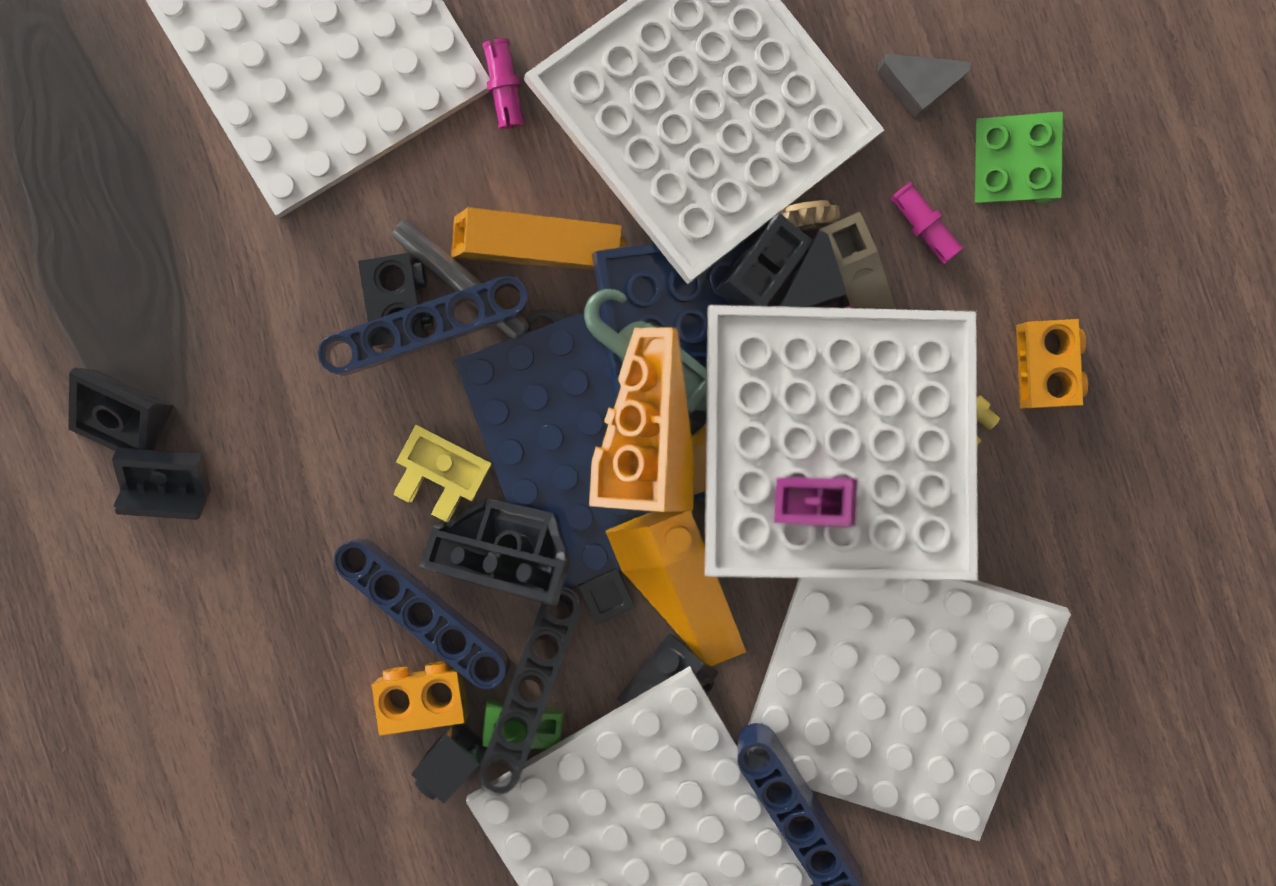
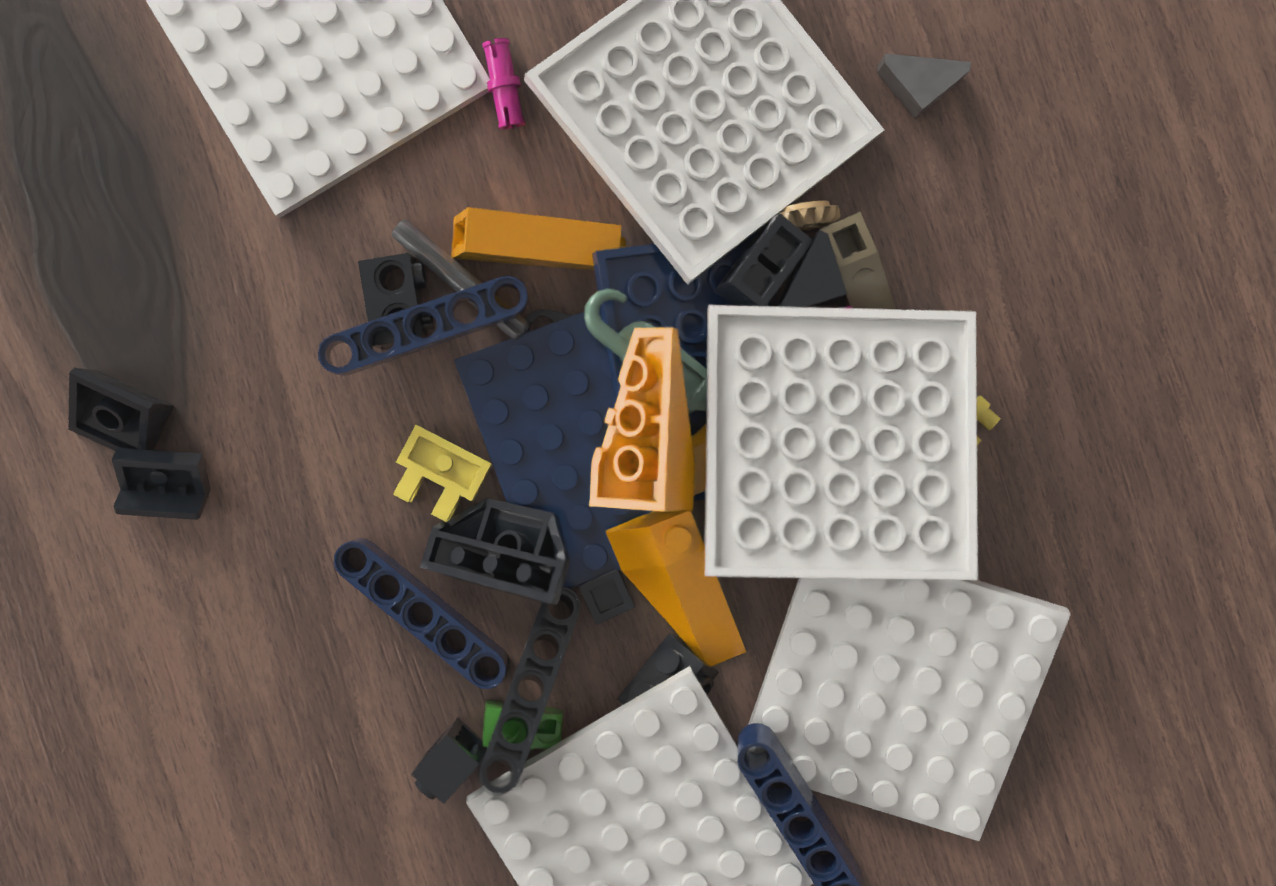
light orange brick [372,661,470,736] -> none
magenta slope [774,478,858,528] -> none
dark pink pin [890,182,964,265] -> none
bright green hinge [975,111,1064,204] -> none
light orange brick [1016,319,1088,409] -> none

